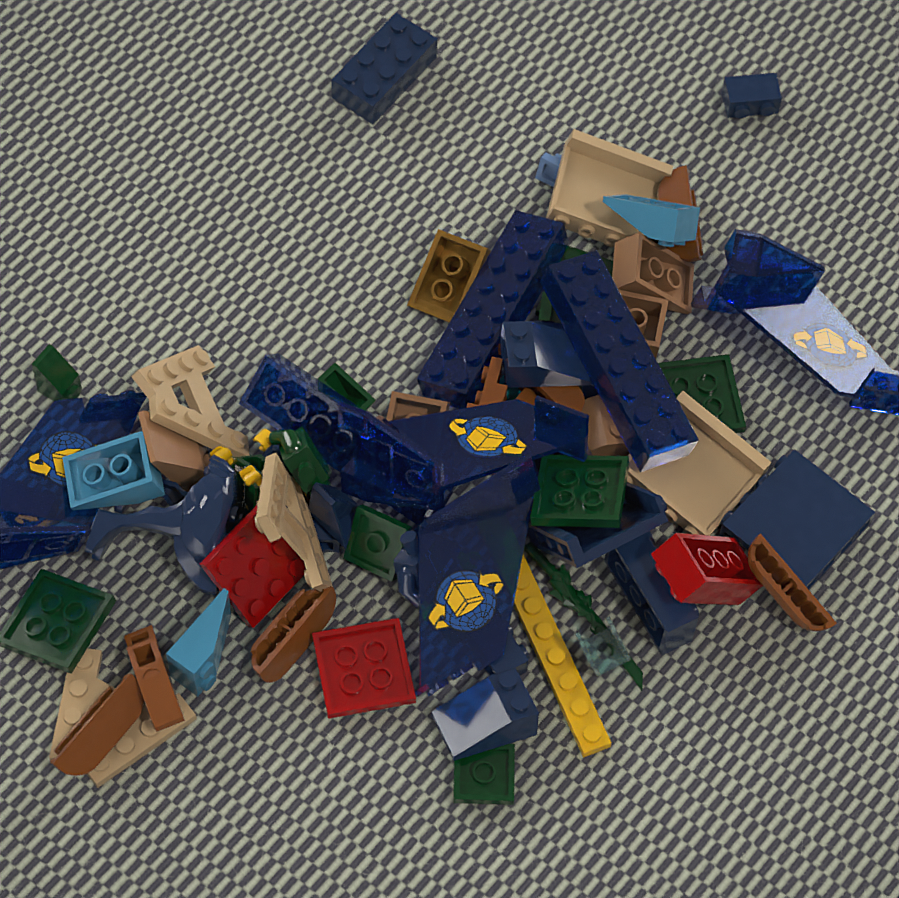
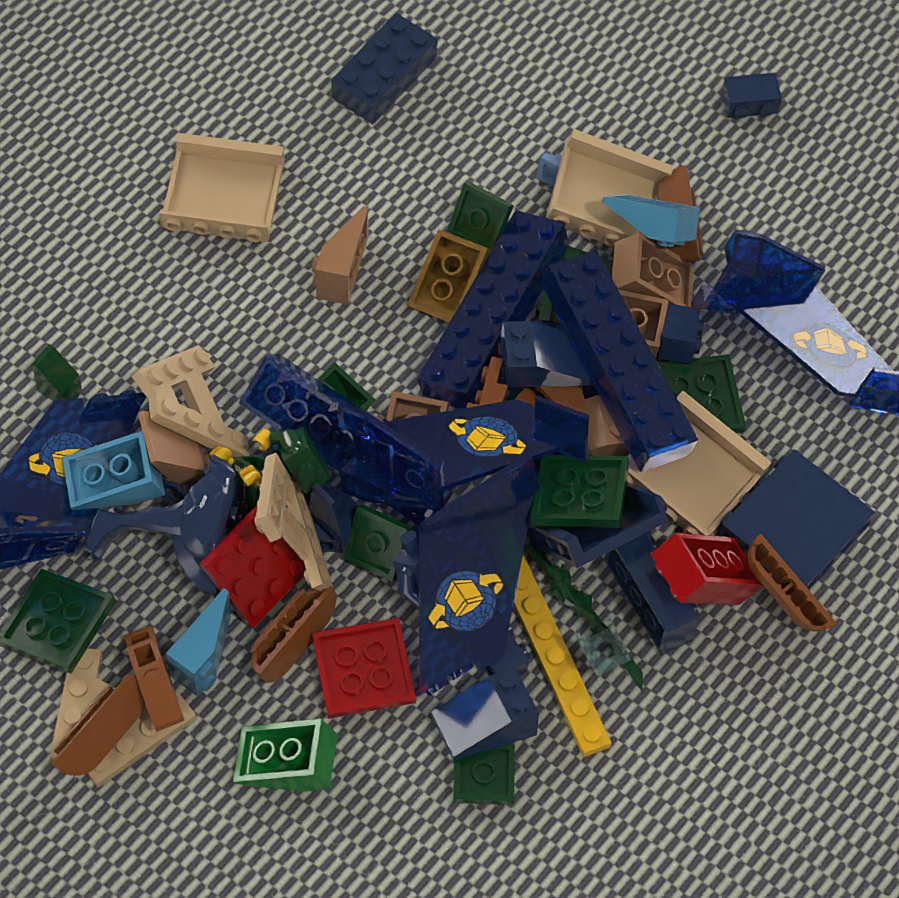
none -> tan panel [159,133,285,242]
none -> green slope [233,719,338,792]
none -> medium nougat slope [312,207,368,305]
none -> dark green tile [447,182,514,254]
none -> dark blue piece [658,303,704,364]

